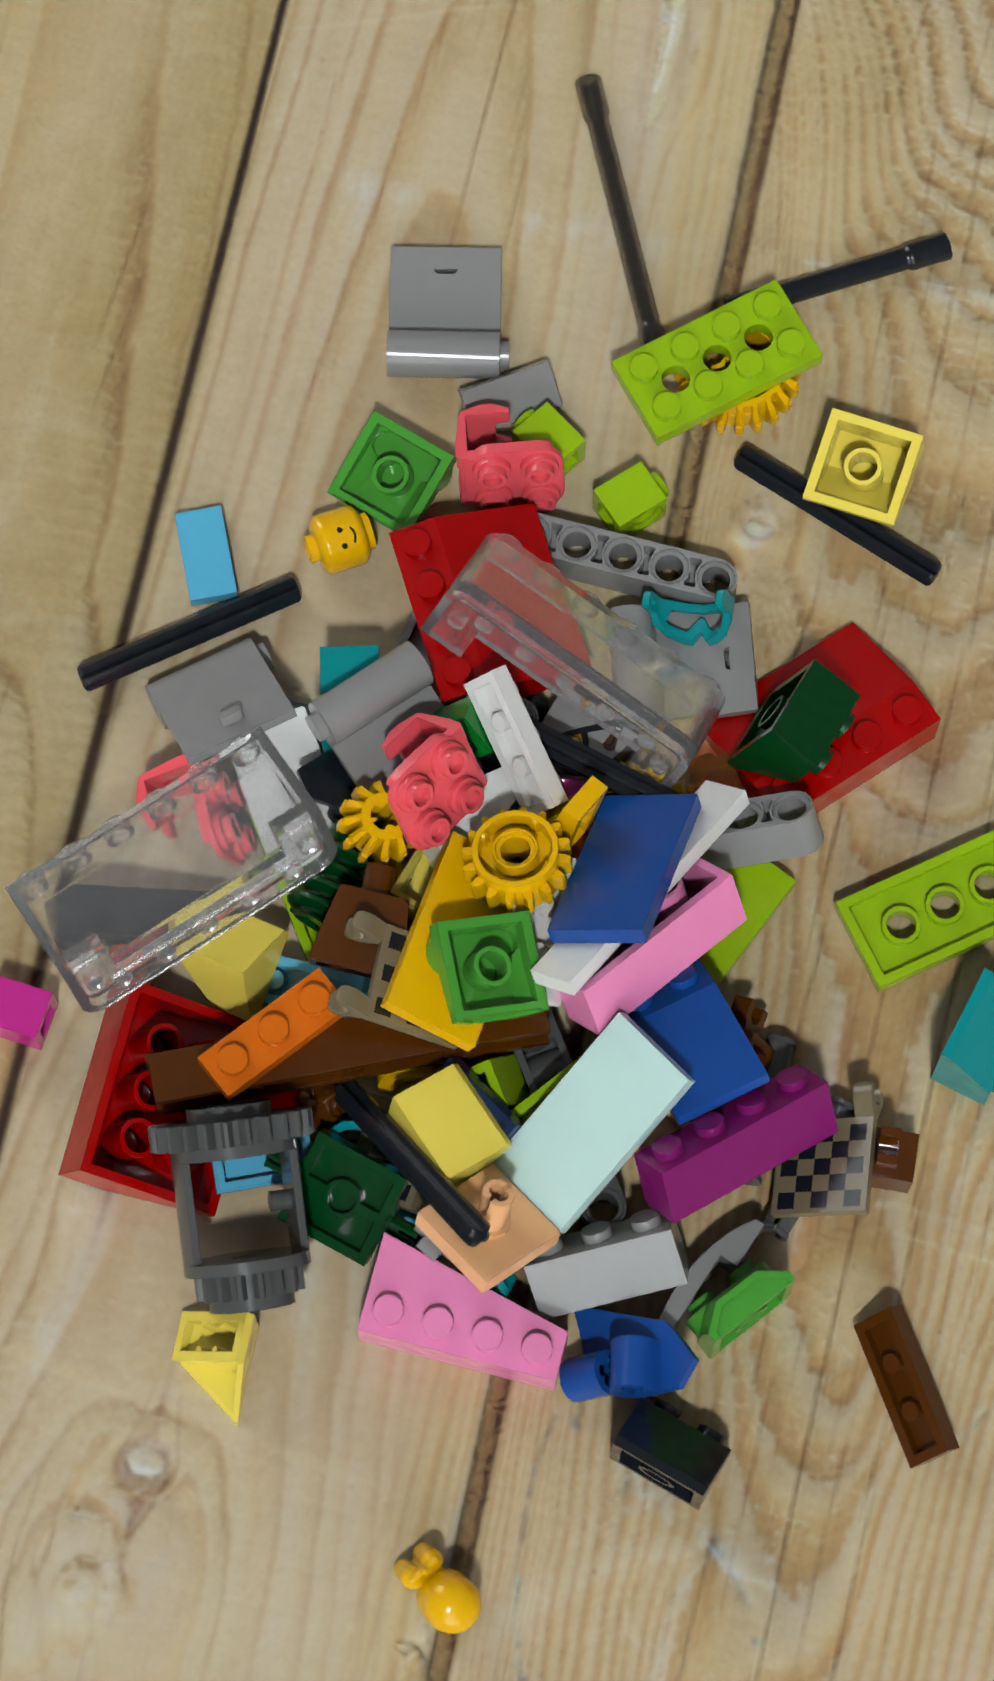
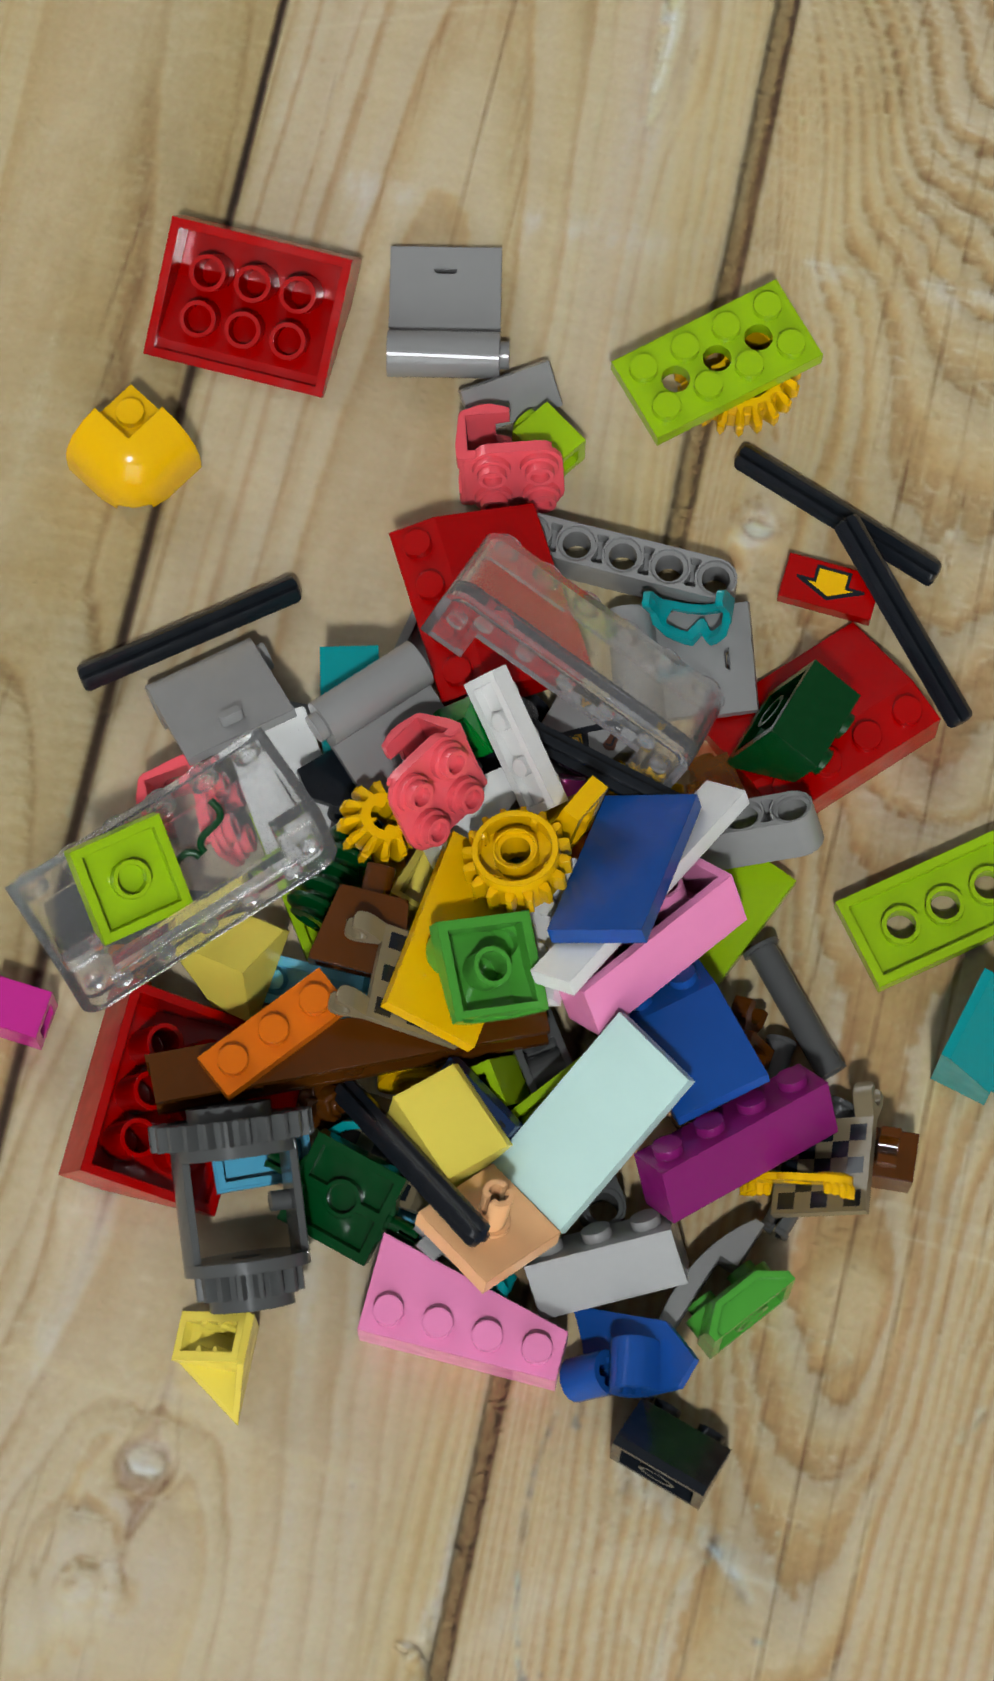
medium azure tile [174,505,238,607] -> none
yellow head [303,506,377,574] -> none
bright green slope [327,410,456,531] -> none
yellow piece [394,1542,482,1634] -> none
clear smoke piece [575,74,666,347] -> none
lime brick [592,461,669,536] -> none
black piece [724,233,952,305] -> none
light yellow slope [802,408,924,527] -> none
reddish brown plate [853,1305,960,1468] -> none
none -> lime tile [63,812,195,946]
none -> yellow brick [66,384,202,508]
none -> red slope [143,215,362,398]
none -> dark green piece [176,798,224,864]
none -> yellow piece [739,1170,855,1200]
none -> dark grey pin [743,936,847,1080]
none -> red tile [777,552,875,626]
none -> black axle [835,514,972,728]

